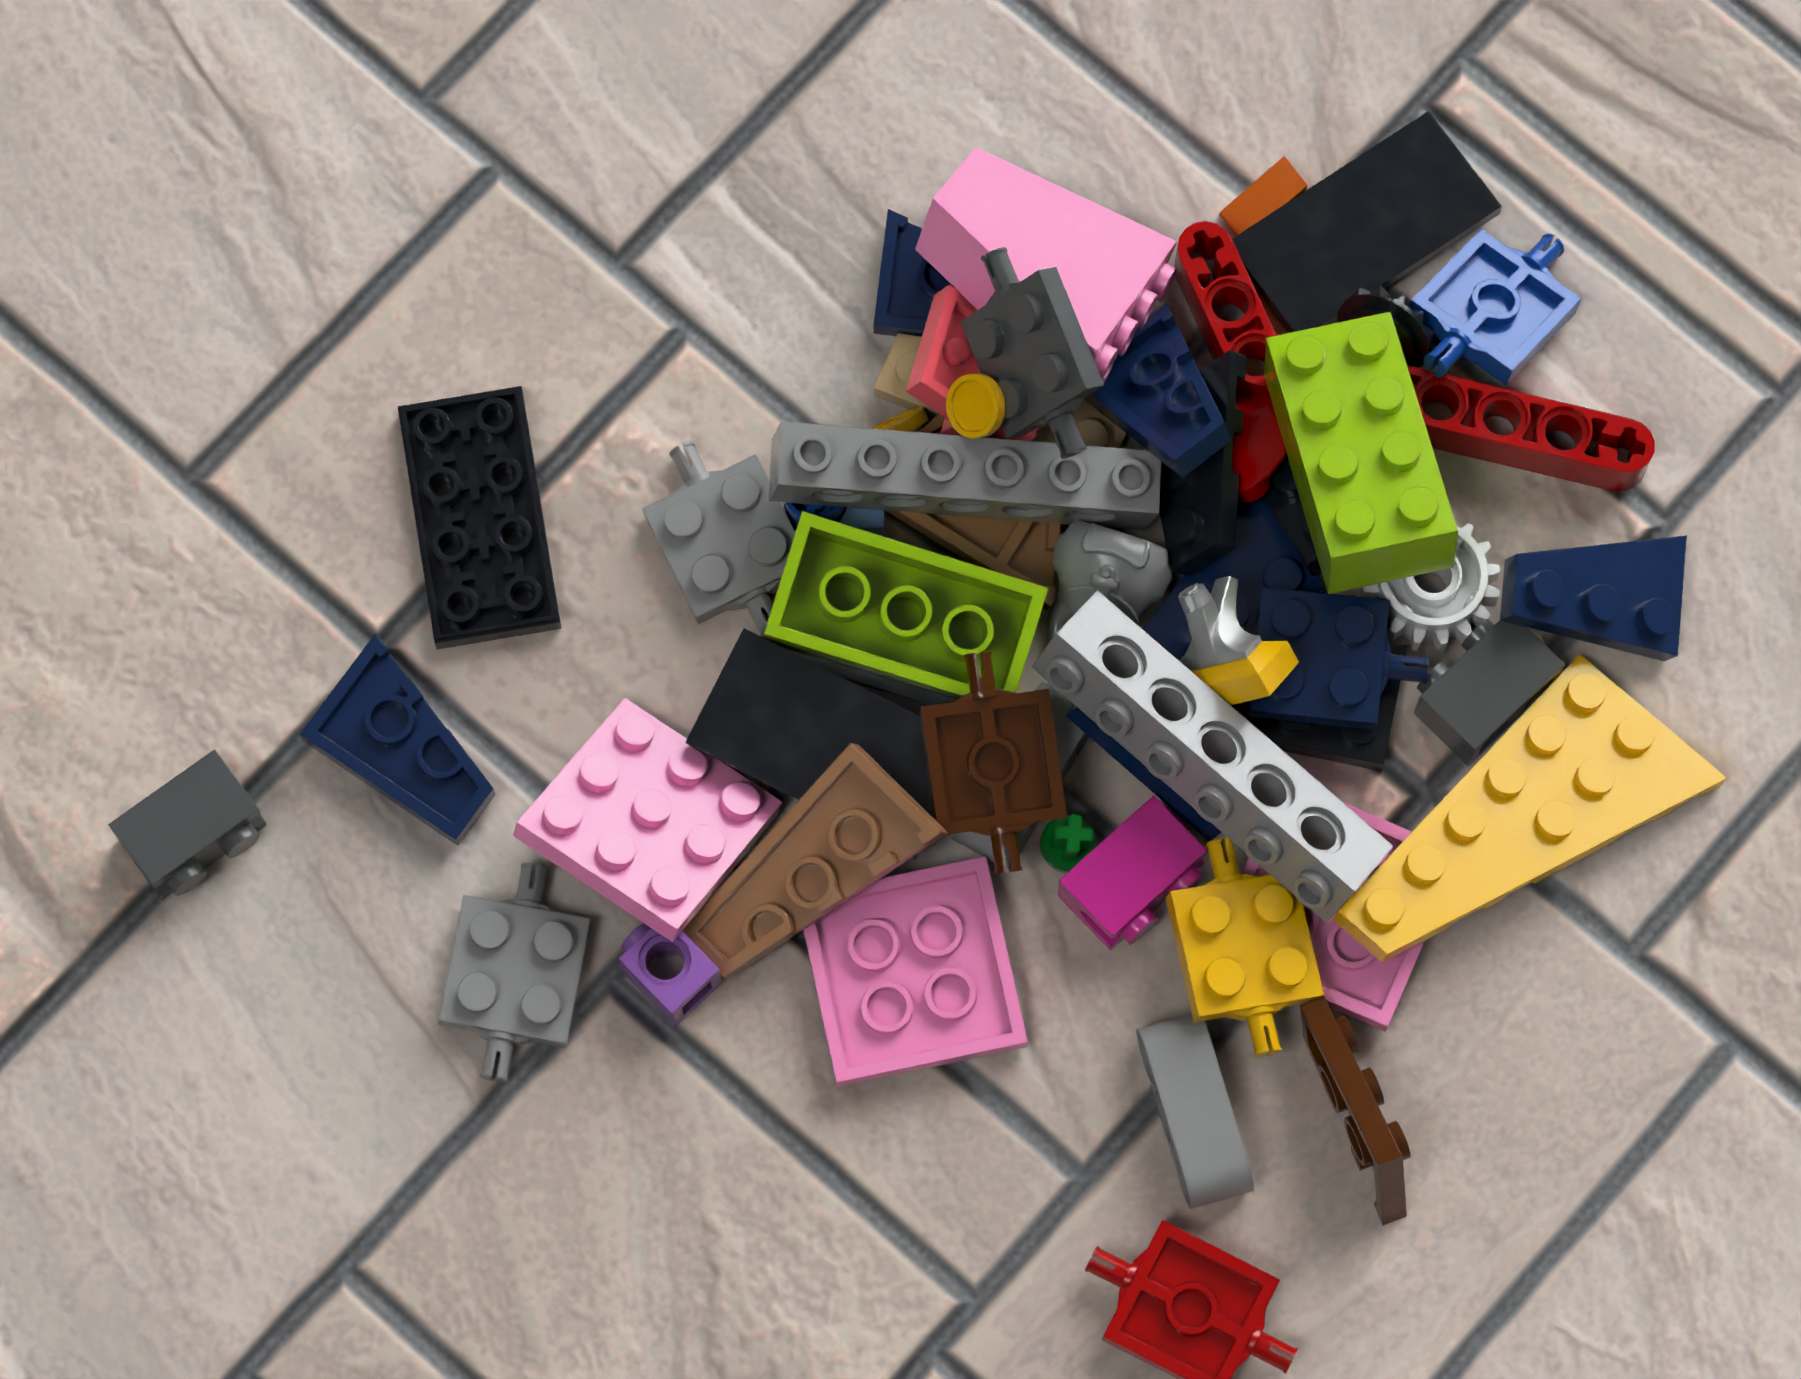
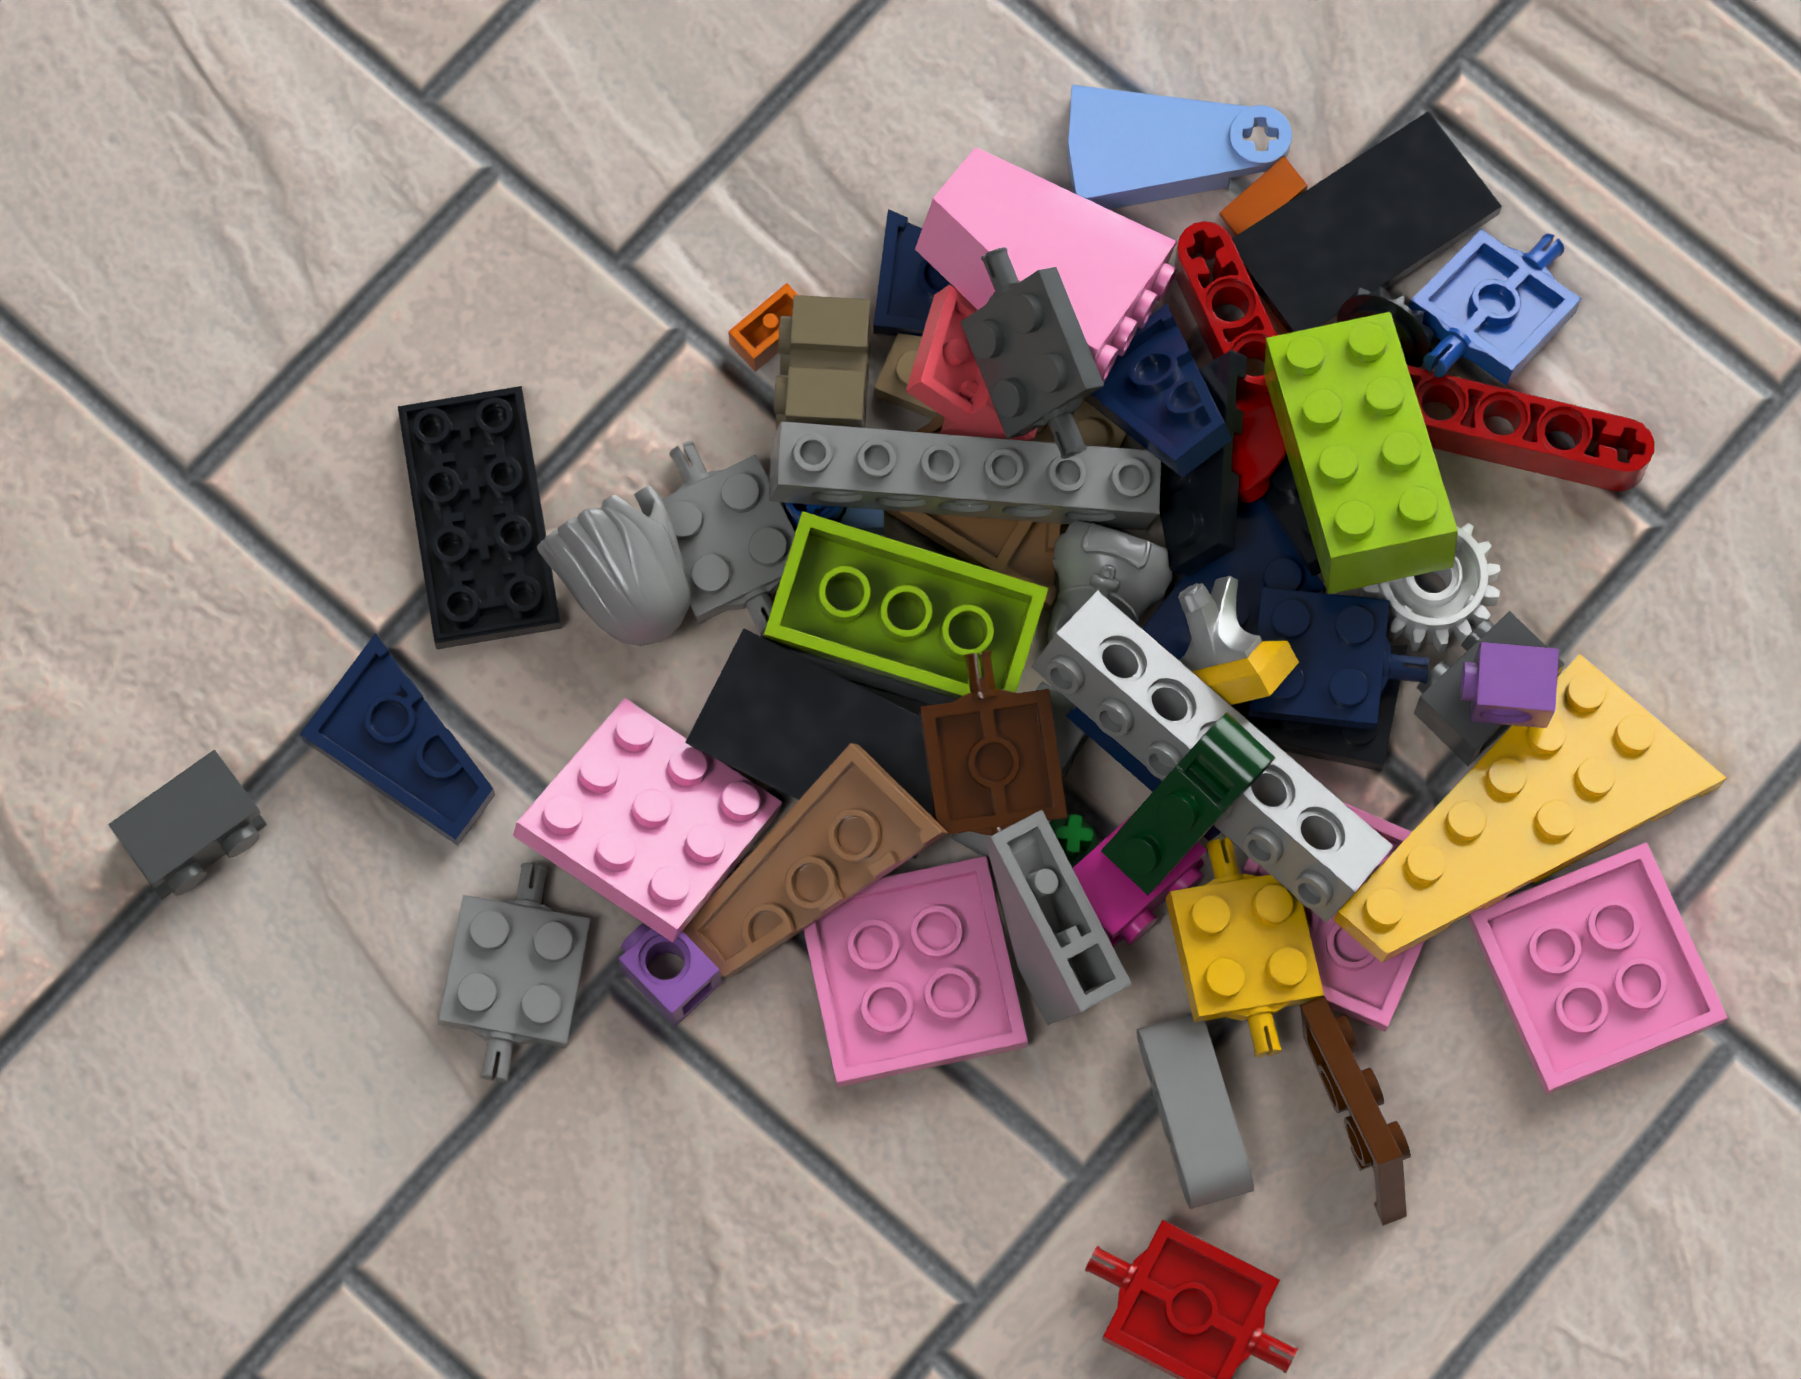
yellow piece [871,406,928,432] -> none
yellow piece [946,373,1005,438] -> none
dark blue wing [1500,535,1687,661] -> none
none -> light grey hair [537,486,691,646]
none -> orange piece [728,283,798,372]
none -> dark tan brick [774,295,871,430]
none -> light grey slope [985,810,1132,1025]
none -> light blue piece [1067,85,1292,210]
none -> dark green plate [1101,712,1276,896]
none -> medium lavender brick [1460,642,1559,728]
none -> bright pink plate [1467,842,1728,1095]

